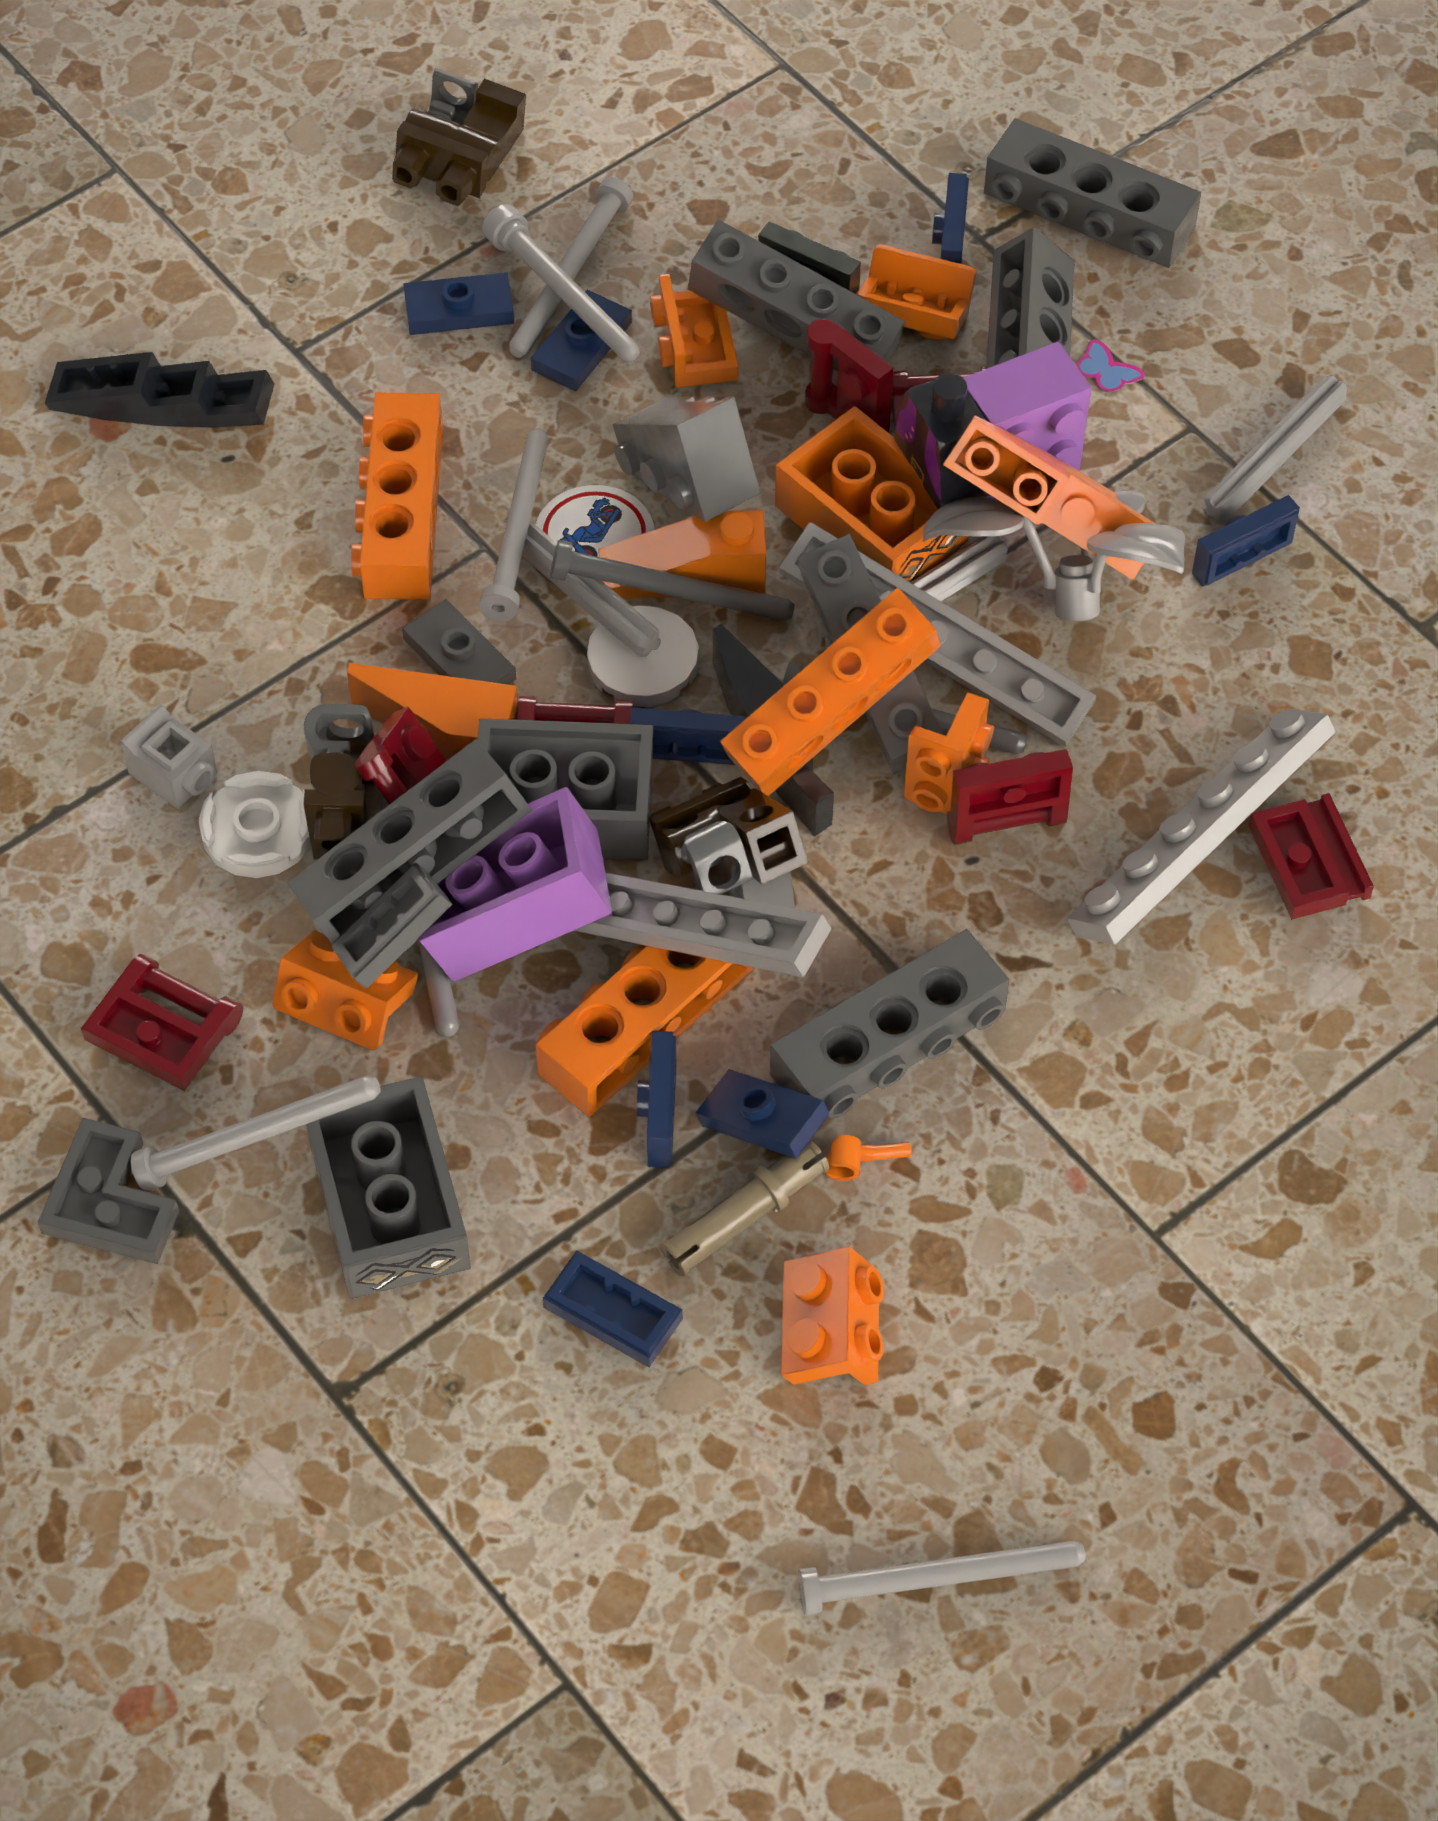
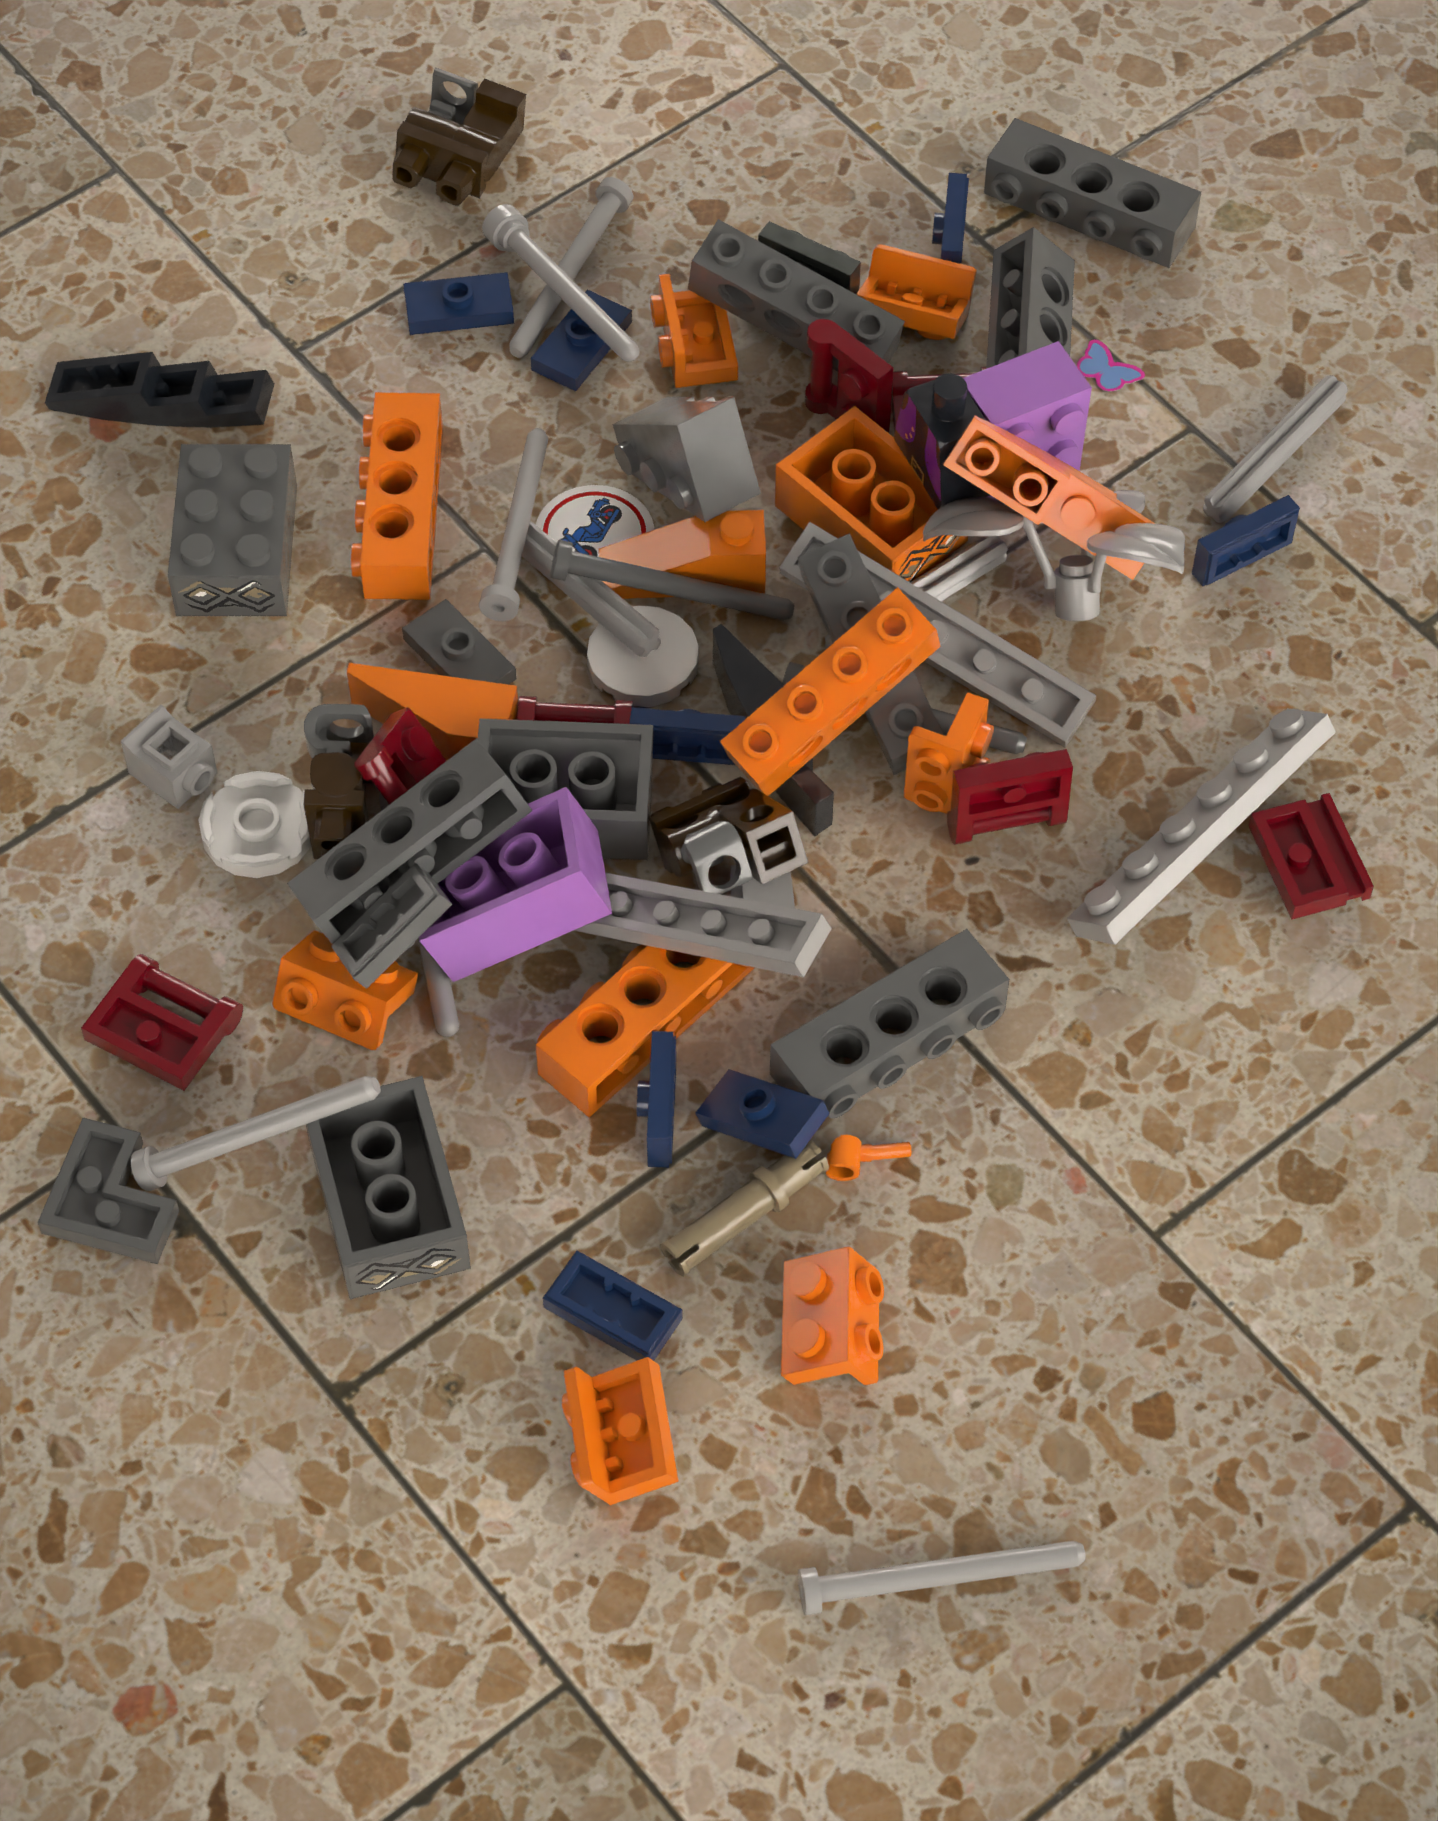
none -> dark grey brick [168,444,297,616]
none -> orange bracket [562,1357,679,1505]

